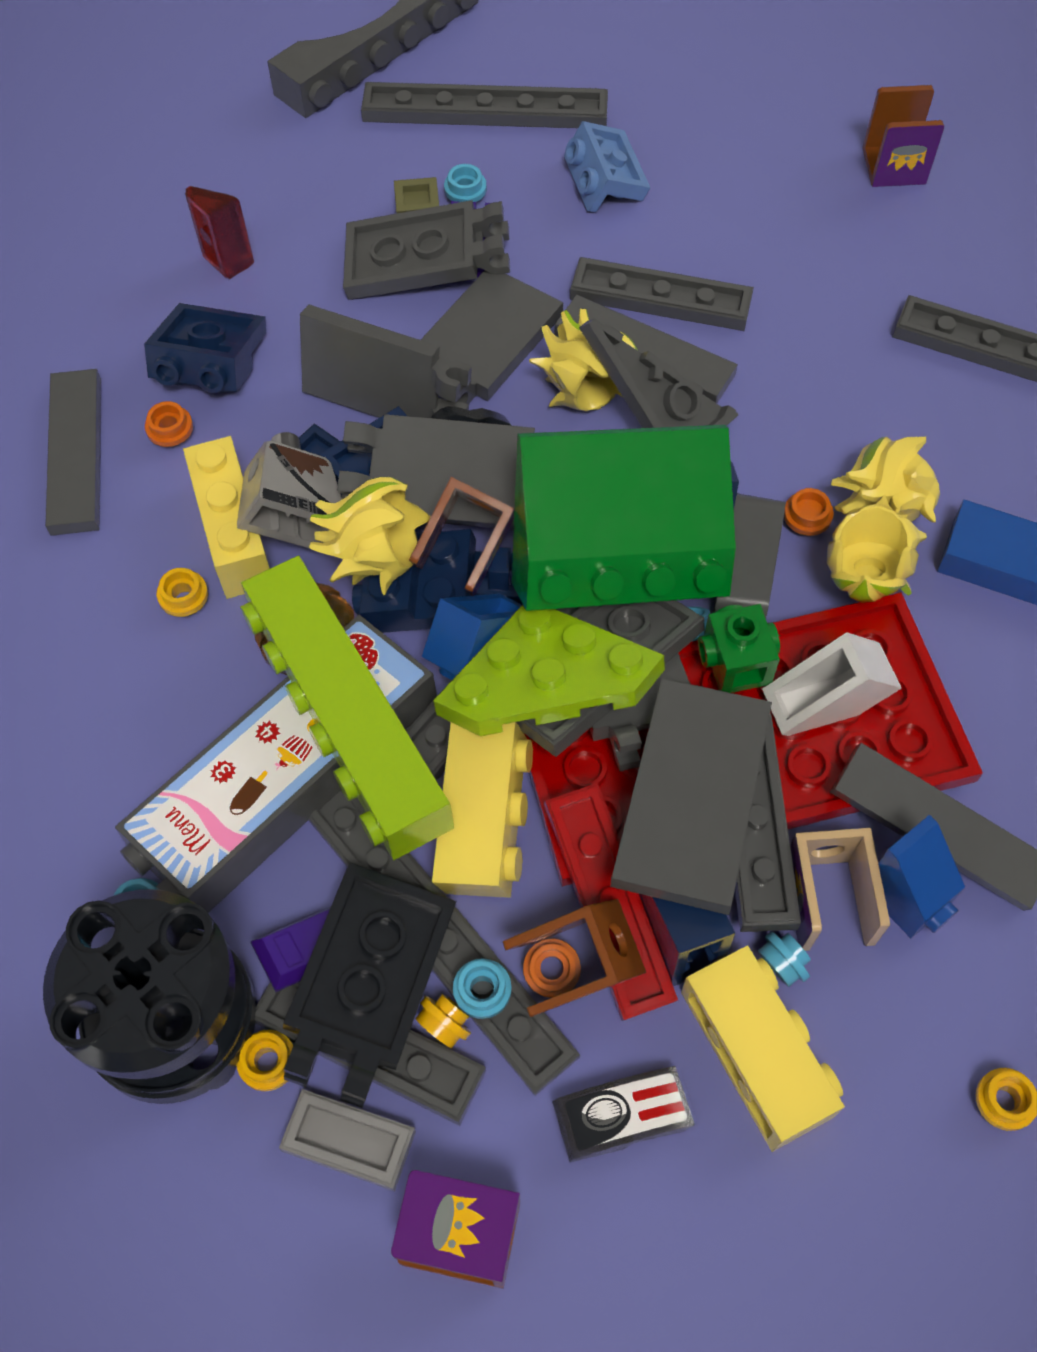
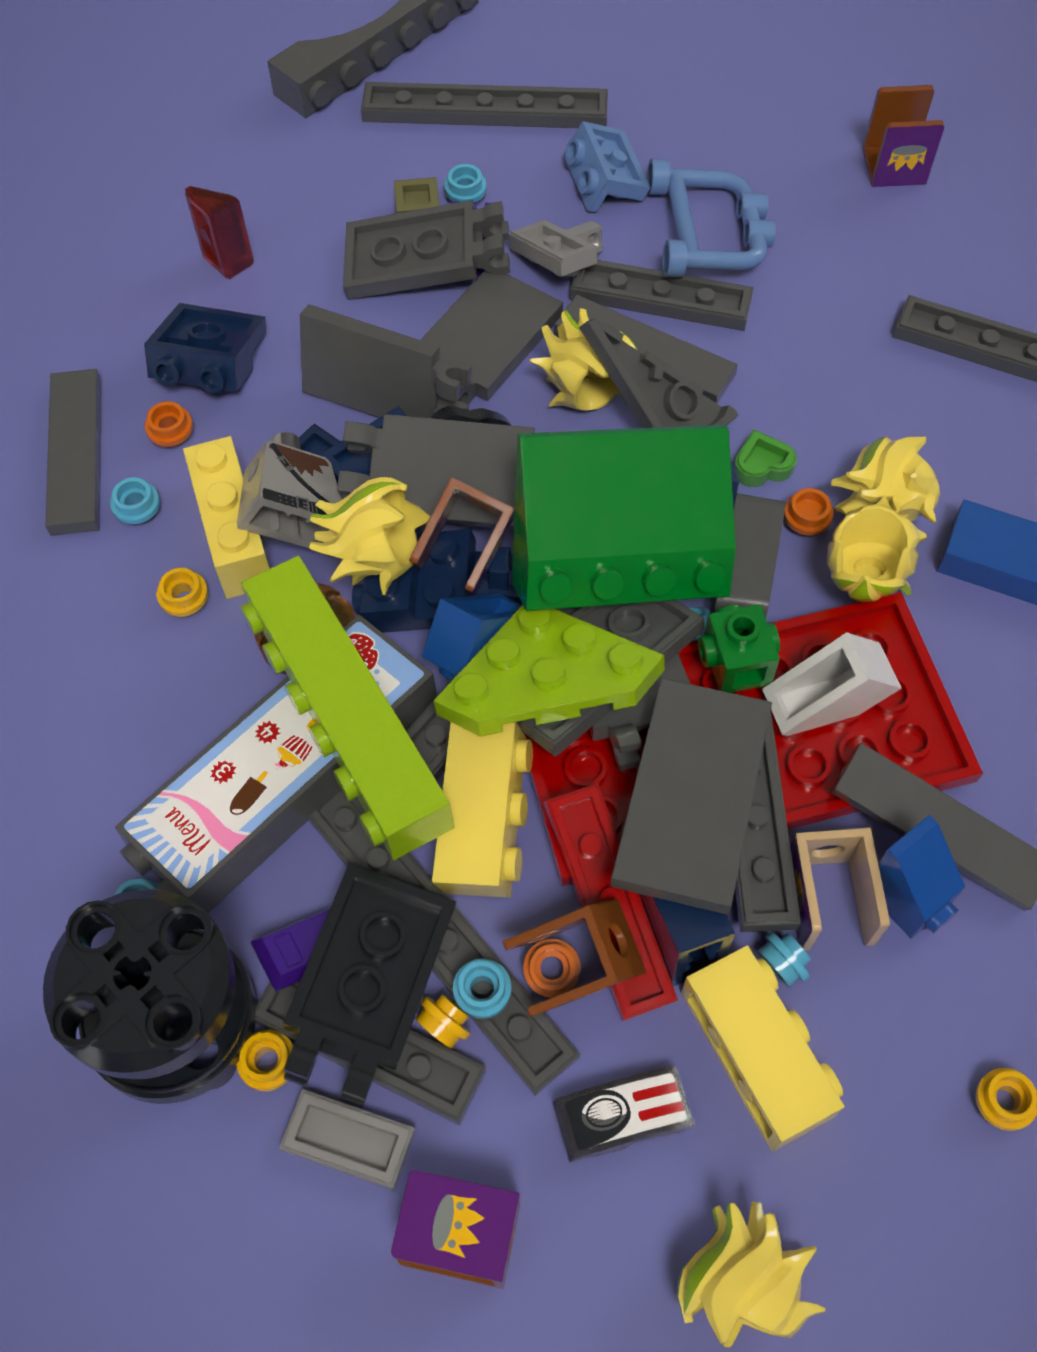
none -> medium azure plate [110,477,160,524]
none -> light grey hinge [509,220,603,277]
none -> medium blue bar [646,159,776,278]
none -> light yellow hair [677,1202,826,1348]
none -> bright green tile [734,429,797,487]

